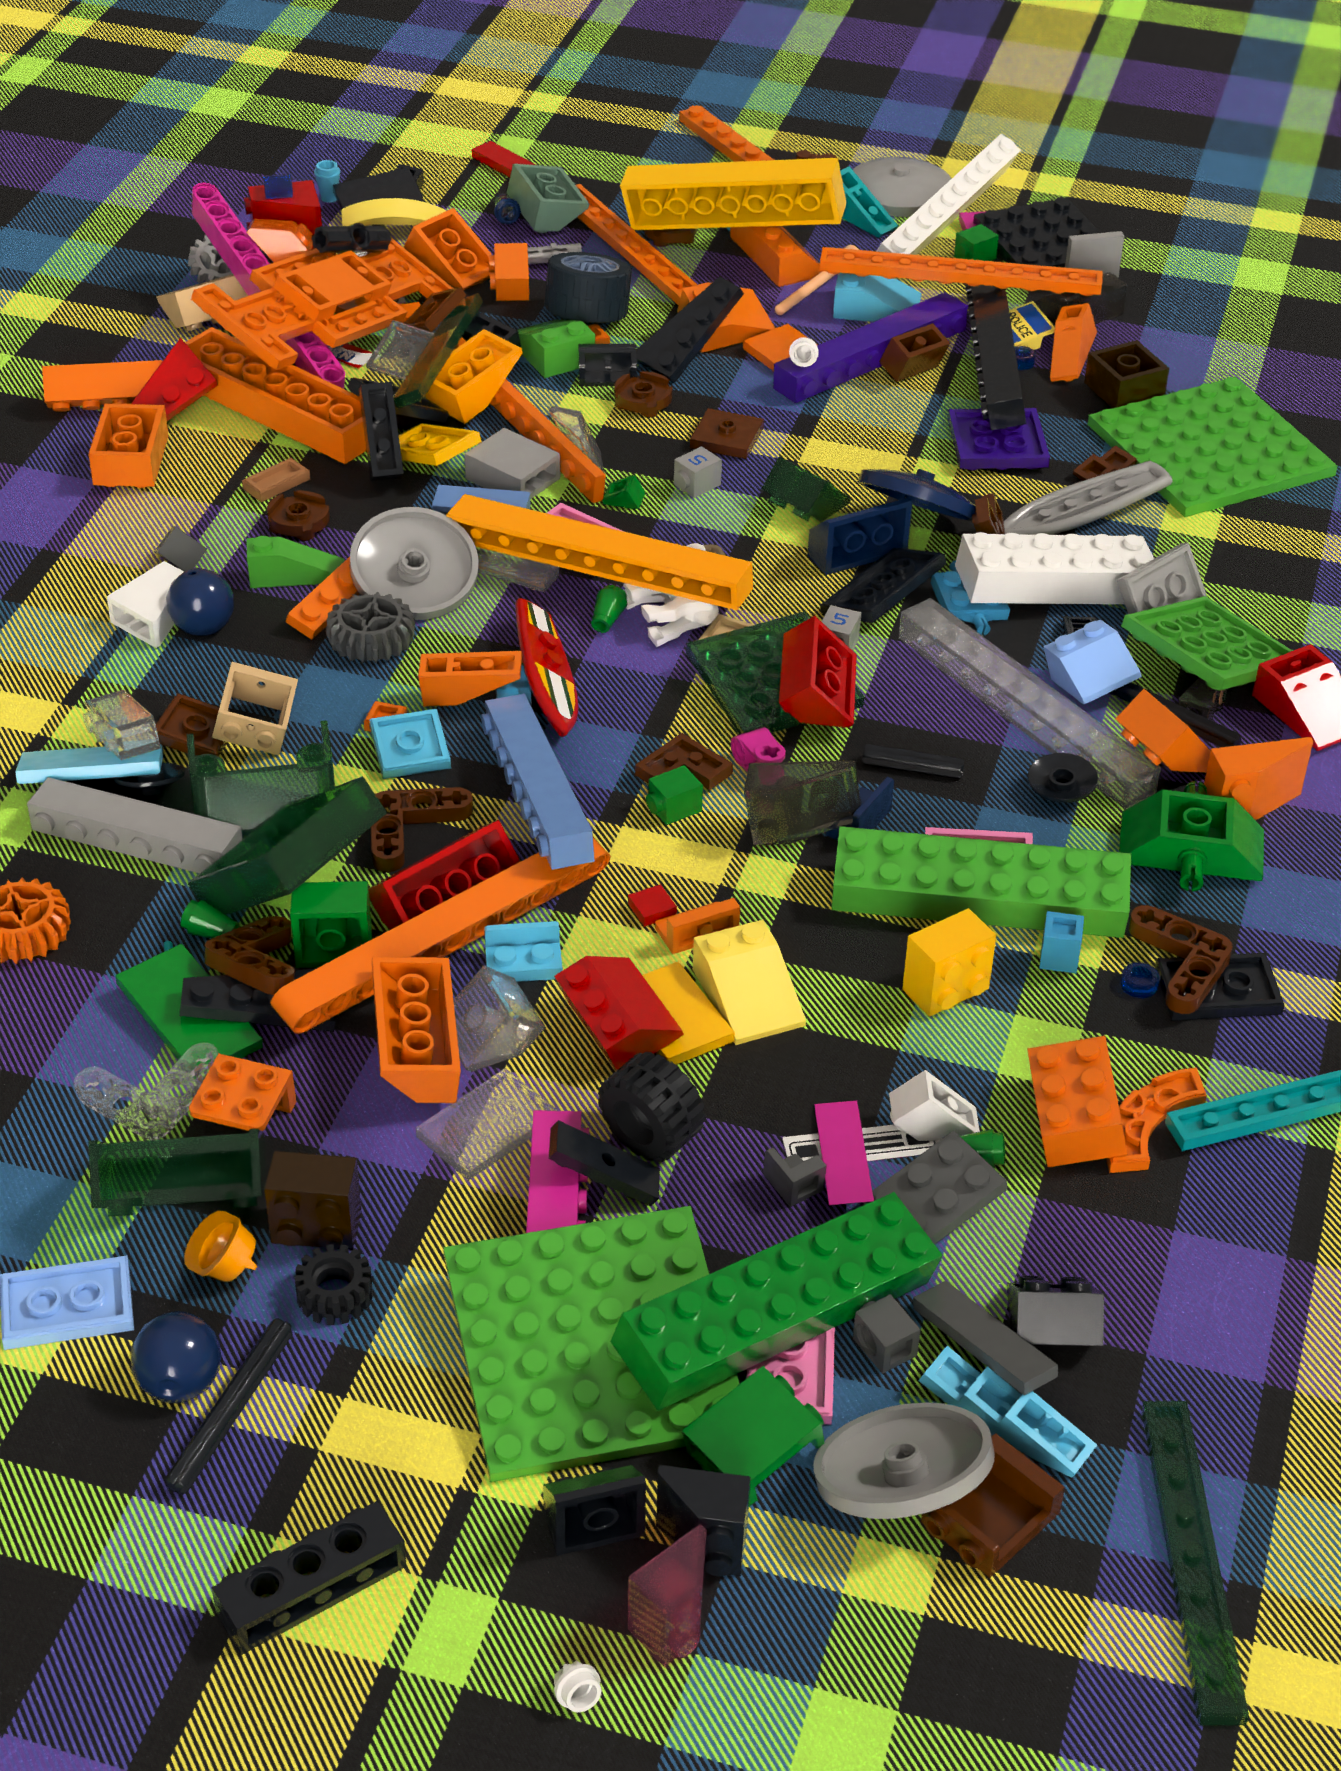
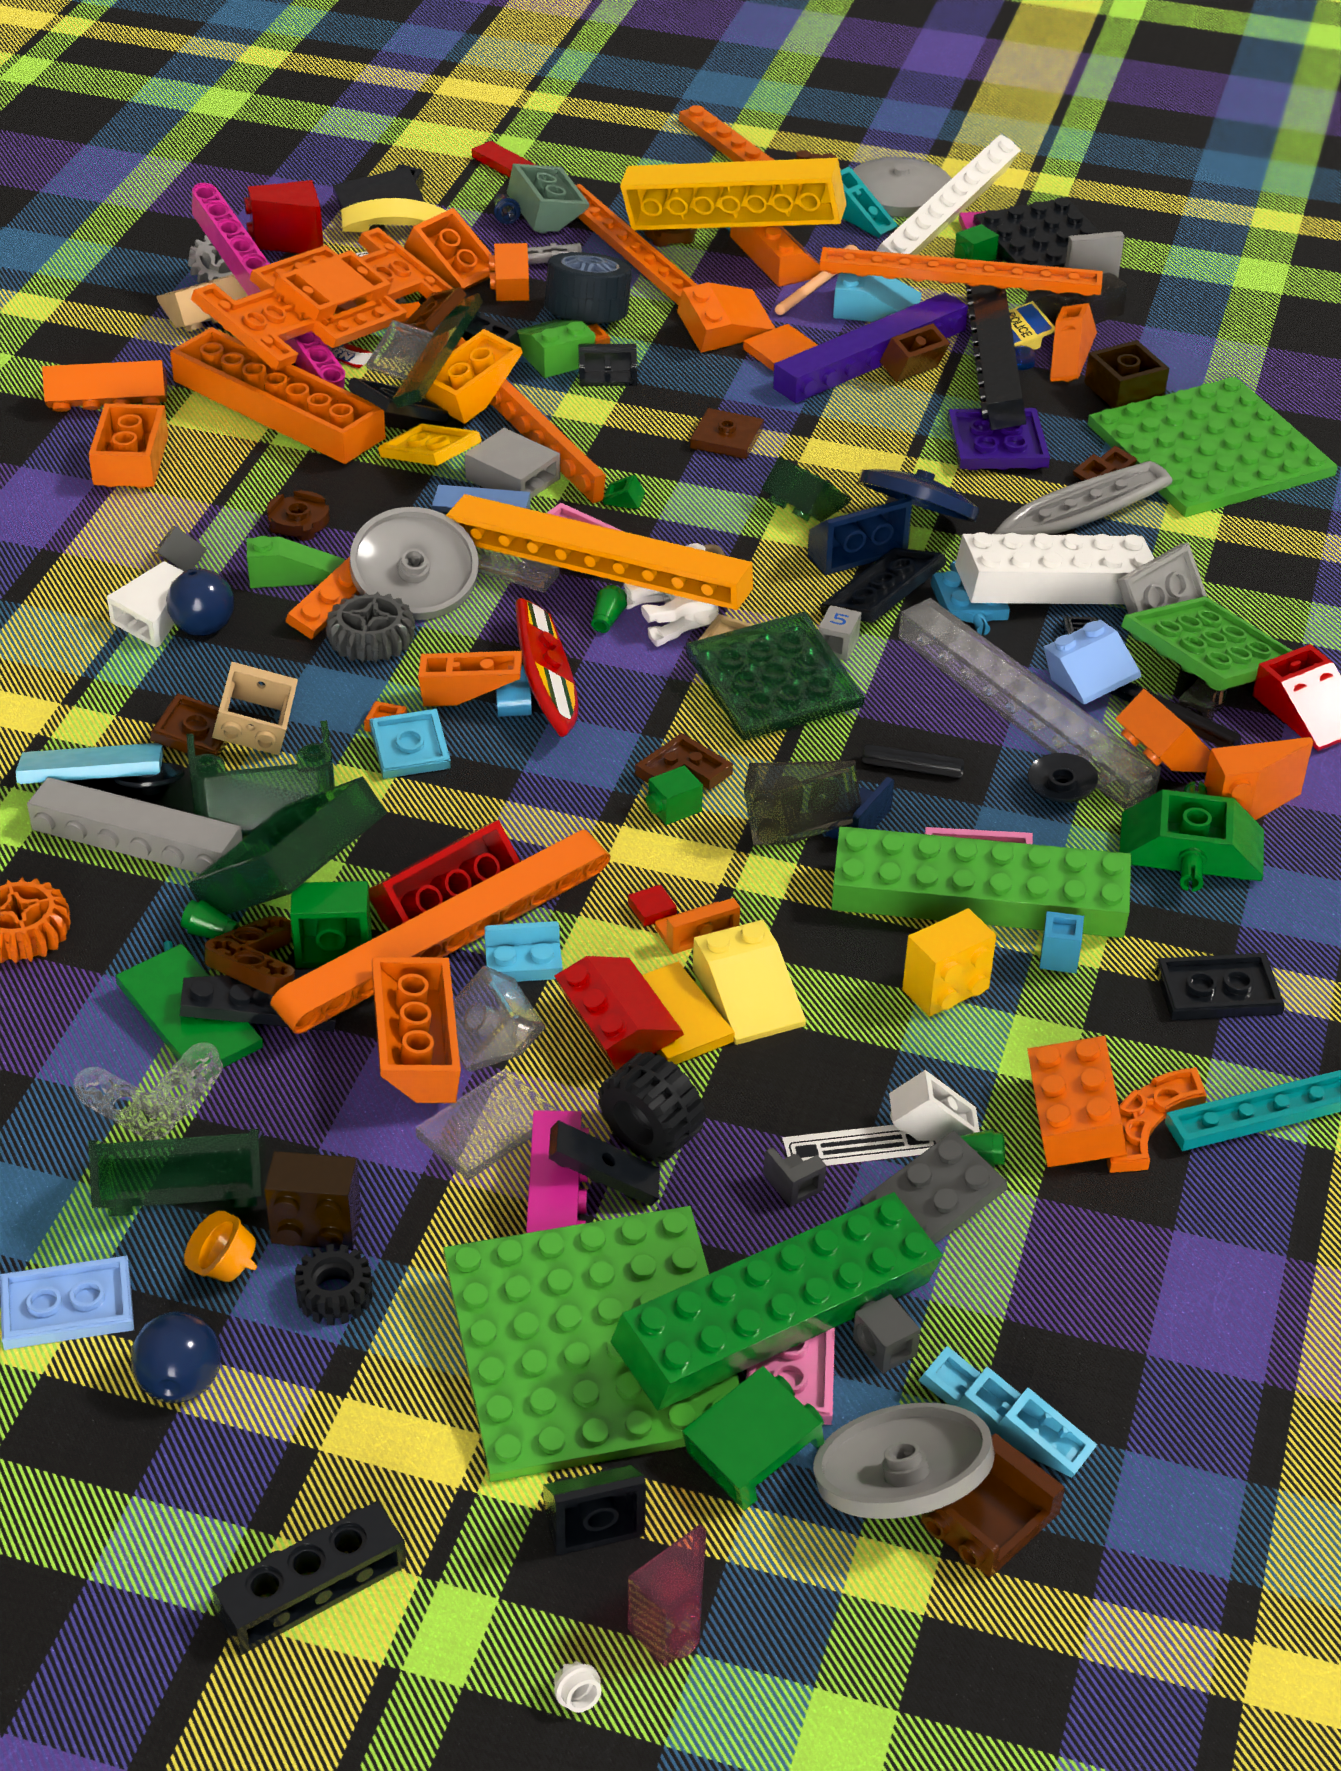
clear brick [83,690,161,760] -> none
red wing [131,337,218,421] -> none
black axle [165,1318,292,1495] -> none
orange bracket [189,1053,296,1133] -> none
medium nougat tile [242,458,310,502] -> none
orange slope [246,219,313,262] -> none
clear blue tile [263,175,293,199] -> none
black piece [312,223,392,254] -> none
medium azure cone [314,160,340,203] -> none
black brick [359,382,404,481] -> none
reddish brown beam [370,787,473,872] -> none
medium blue brick [481,693,595,870] -> none
clear slope [548,406,604,472] -> none
reddish brown plate [614,371,672,418] -> none
black wing [636,277,744,383] -> none
black slope [656,1465,751,1576] -> none
light grey brick [674,446,722,498] -> none
dark pink piece [731,727,786,788] -> none
red slope [779,616,857,728] -> none
white plate [789,337,819,367] -> none
dark pink sticker [814,1101,874,1205] -> none
dark grey tile [913,1281,1058,1395] -> none
reddish brown plate [972,493,1005,534] -> none
slope [1007,1275,1104,1346] -> none
clear blue tile [1121,963,1160,998] -> none
reddish brown beam [1128,905,1233,1014] -> none
clear green tile [1141,1401,1249,1726] -> none

